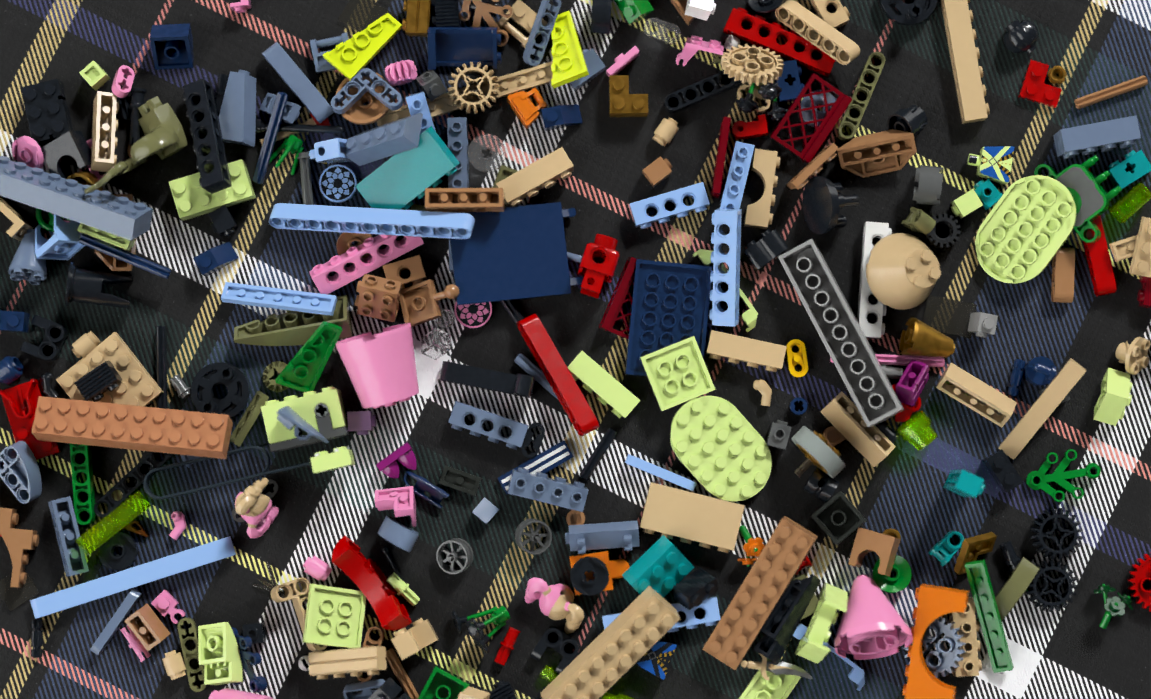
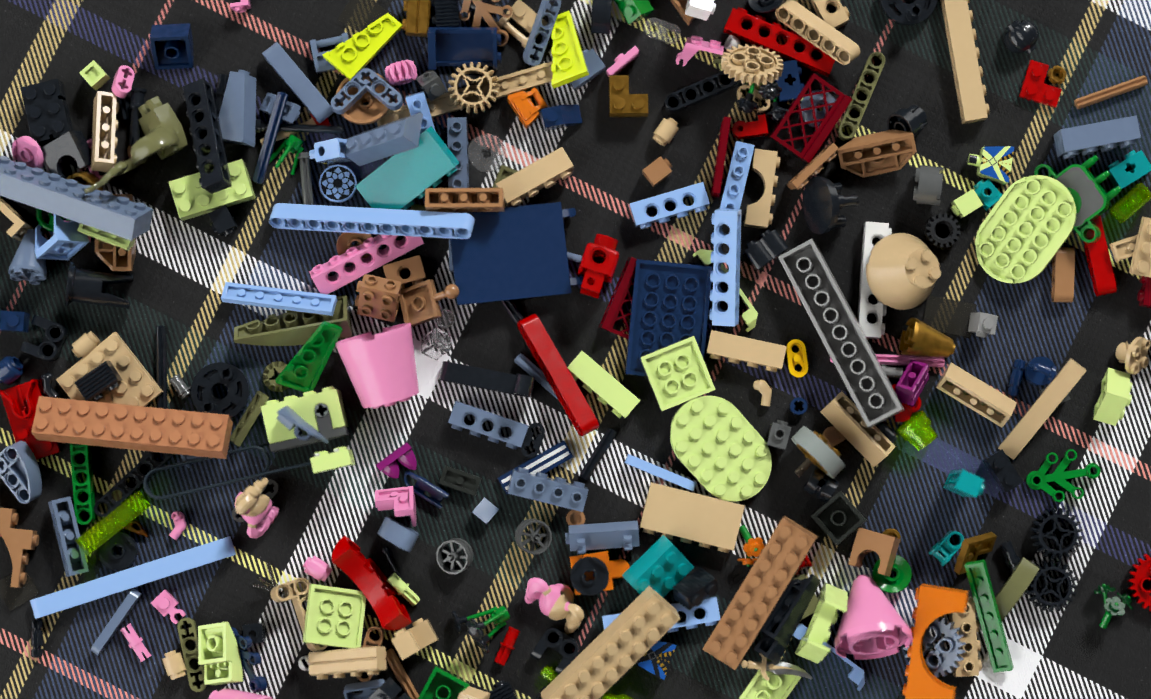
dark blue axle [79,234,171,279] -> none
medium nougat brick [124,603,171,651] -> none
dark blue slope [193,241,239,277] -> none
lavender brick [347,411,376,435] -> none
tile [454,300,492,328] -> none
olive piece [901,207,936,234] -> none

